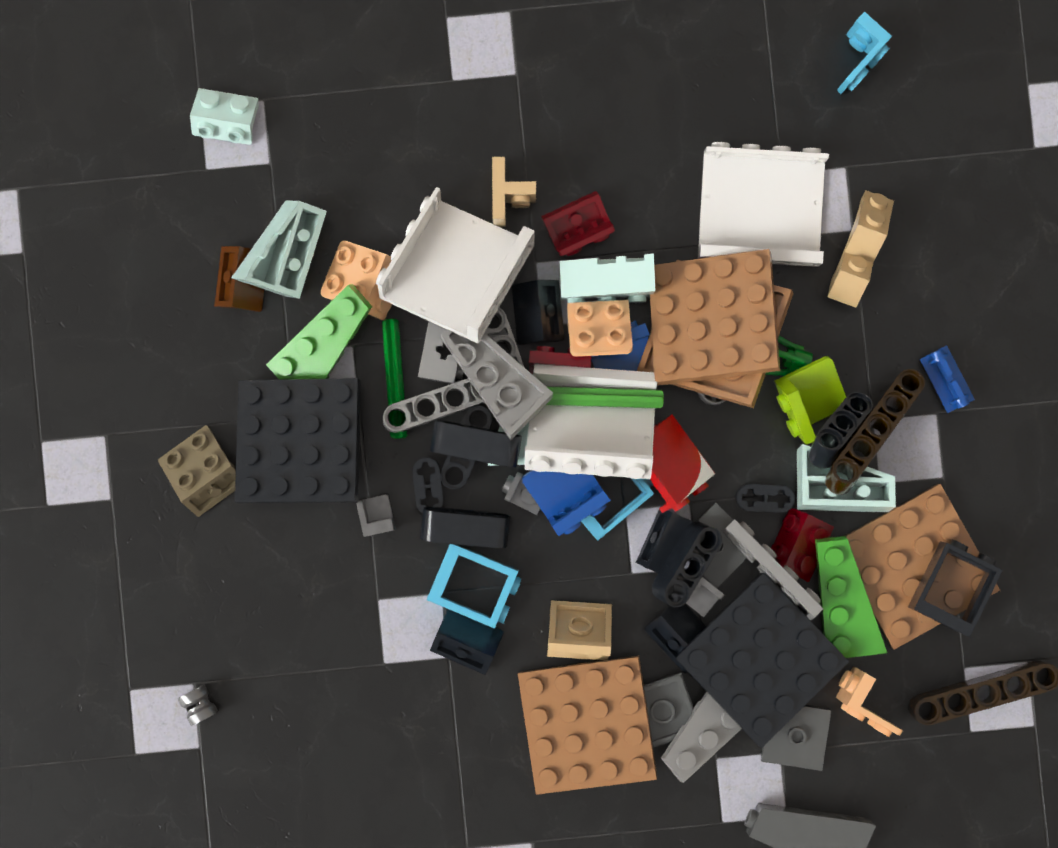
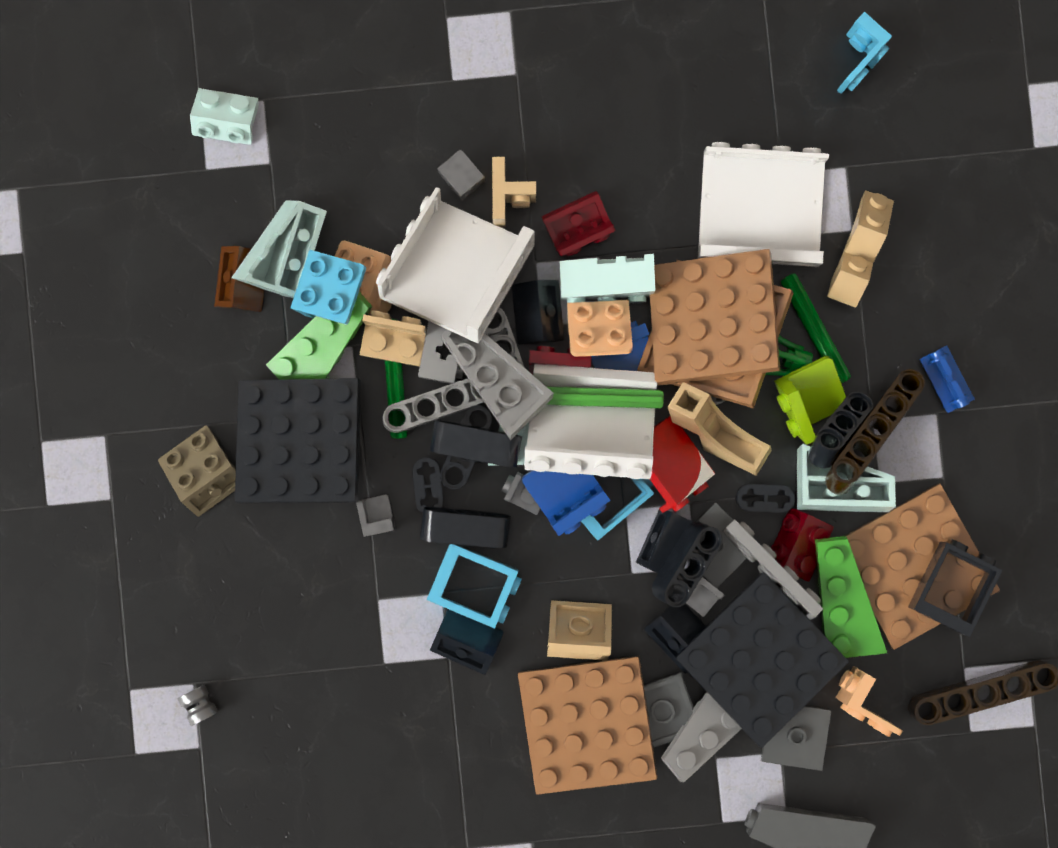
none -> medium azure bracket [291,250,366,325]
none -> tan bracket [360,311,427,367]
none -> flat silver panel [437,150,485,201]
none -> tan arch [668,382,772,476]
none -> green axle [781,273,851,383]

